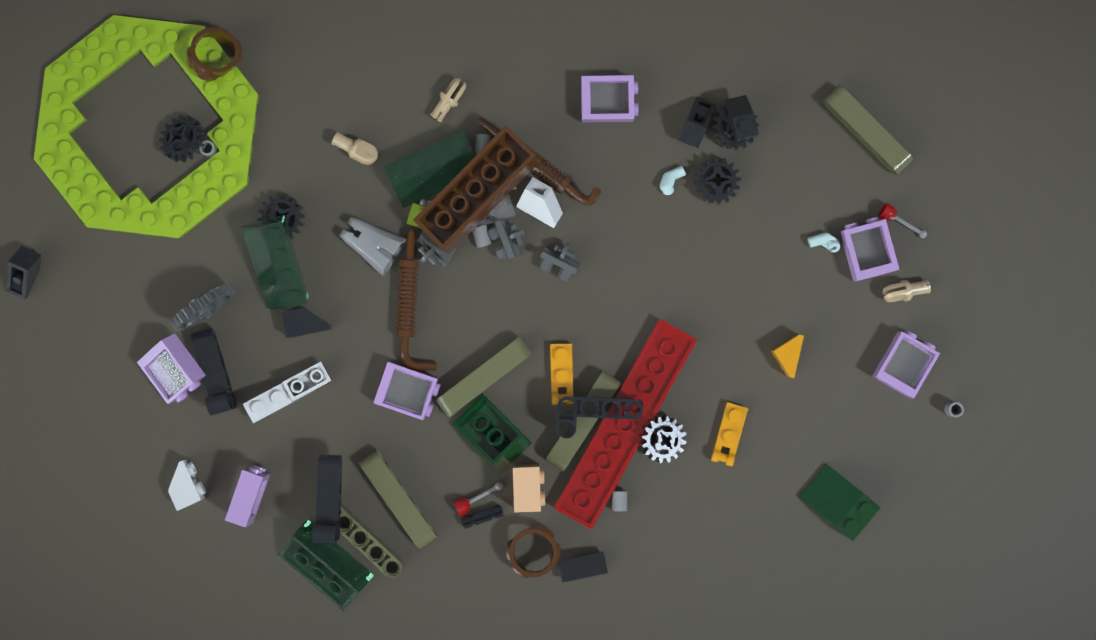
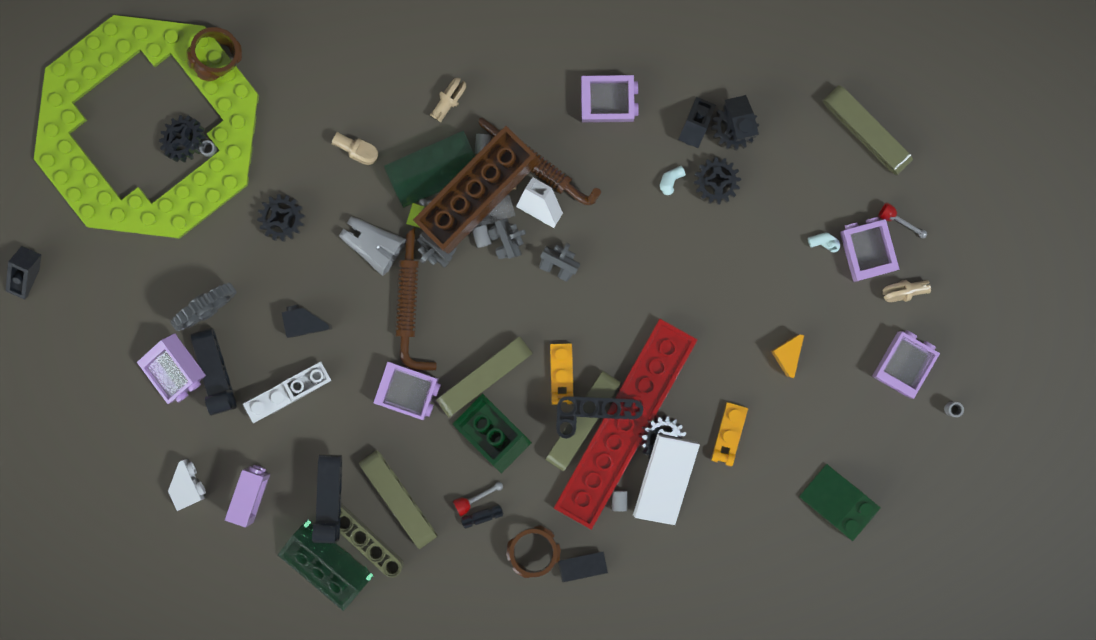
clear green slope [241,215,309,309] -> none
light nougat brick [513,464,545,512] -> none
none -> white tile [633,434,700,525]

